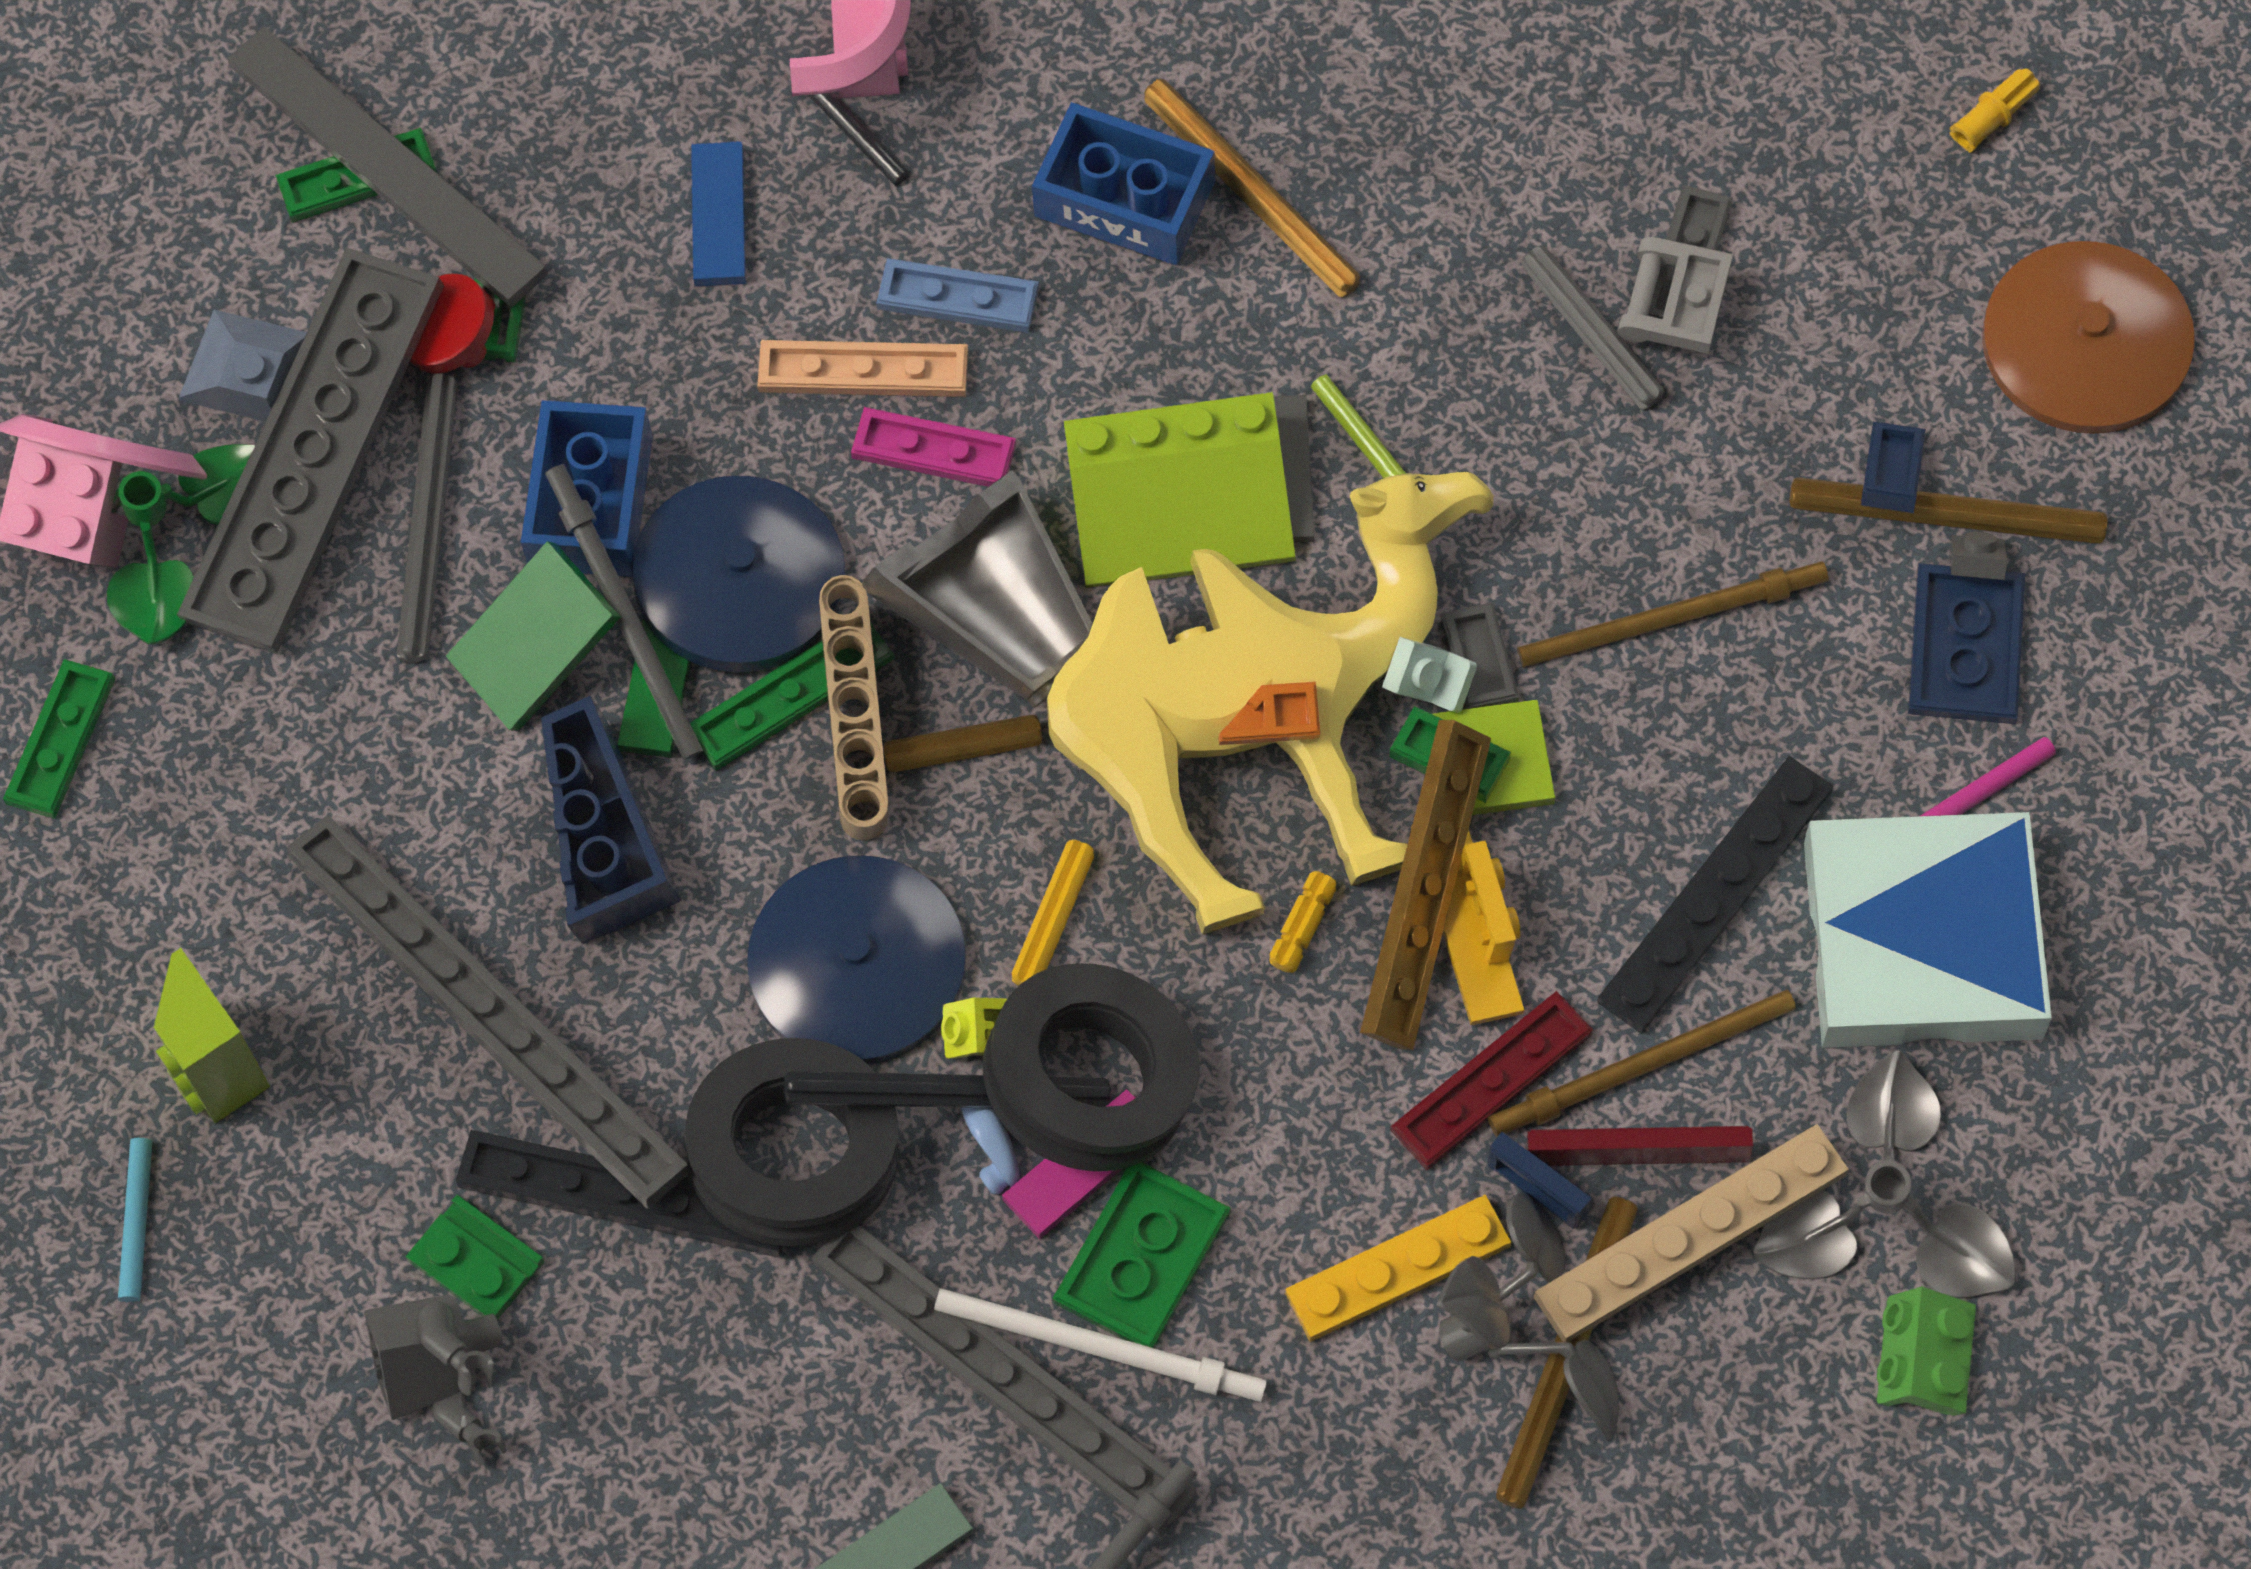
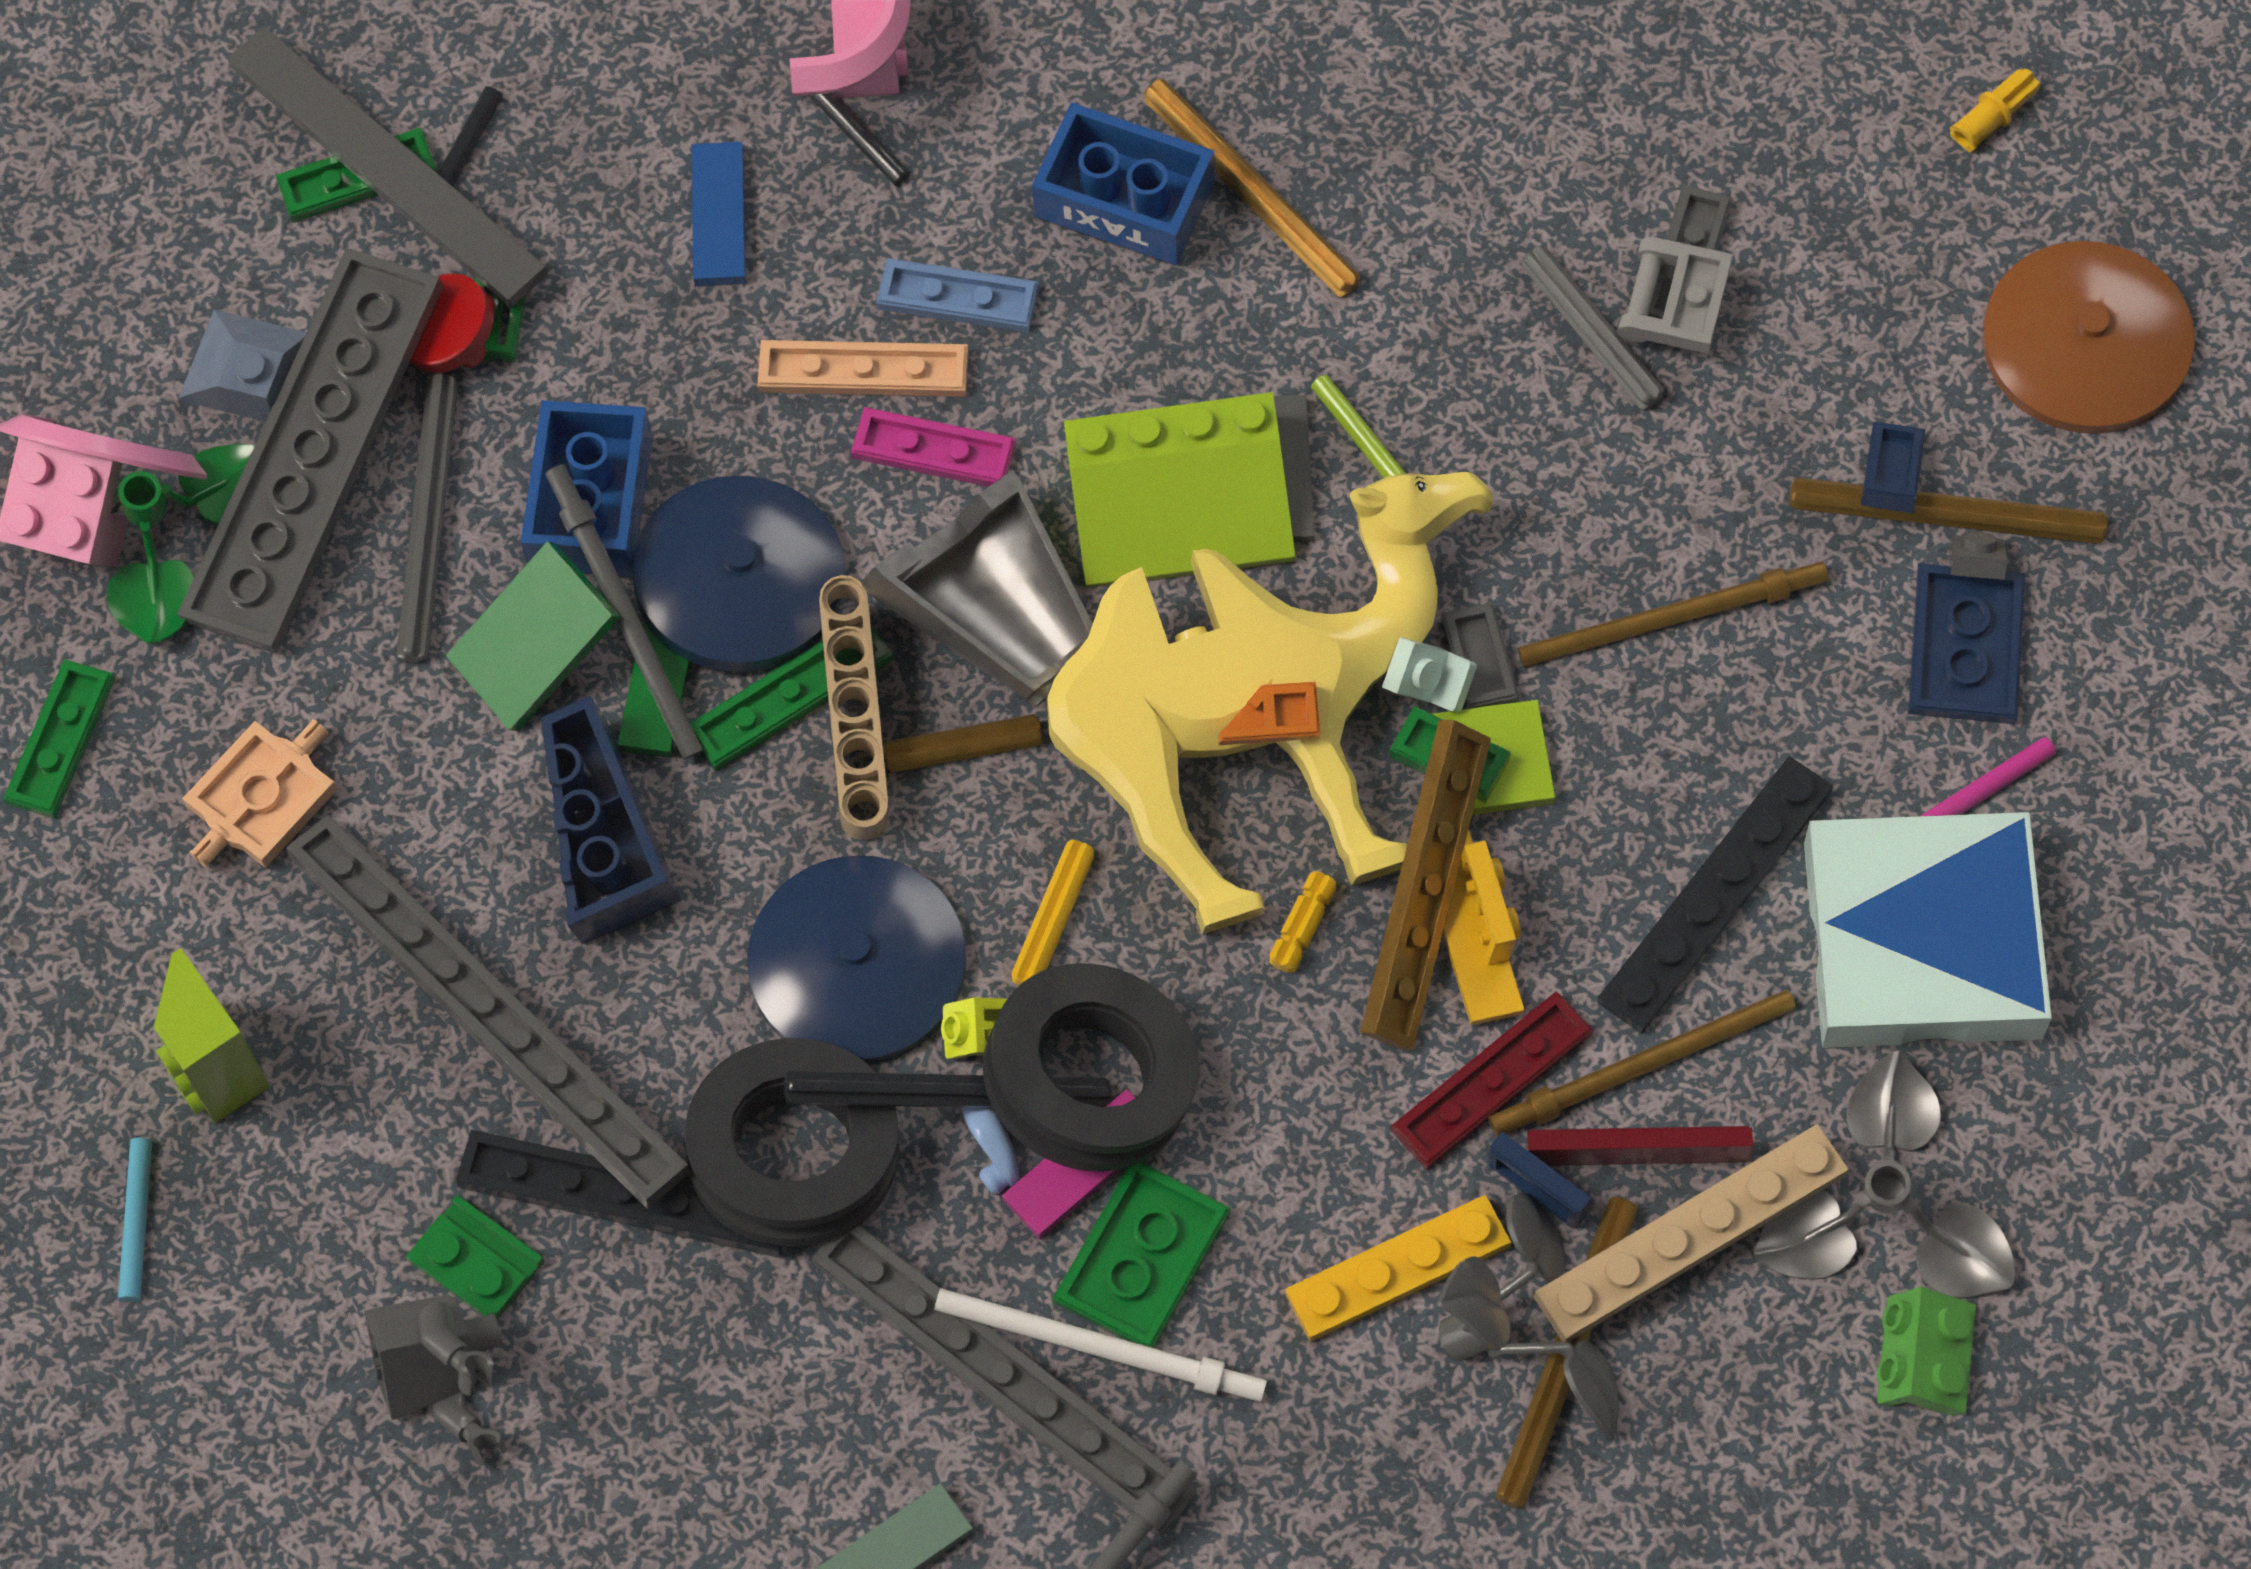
none -> light nougat plate [182,719,338,868]
none -> black bar [437,86,503,187]

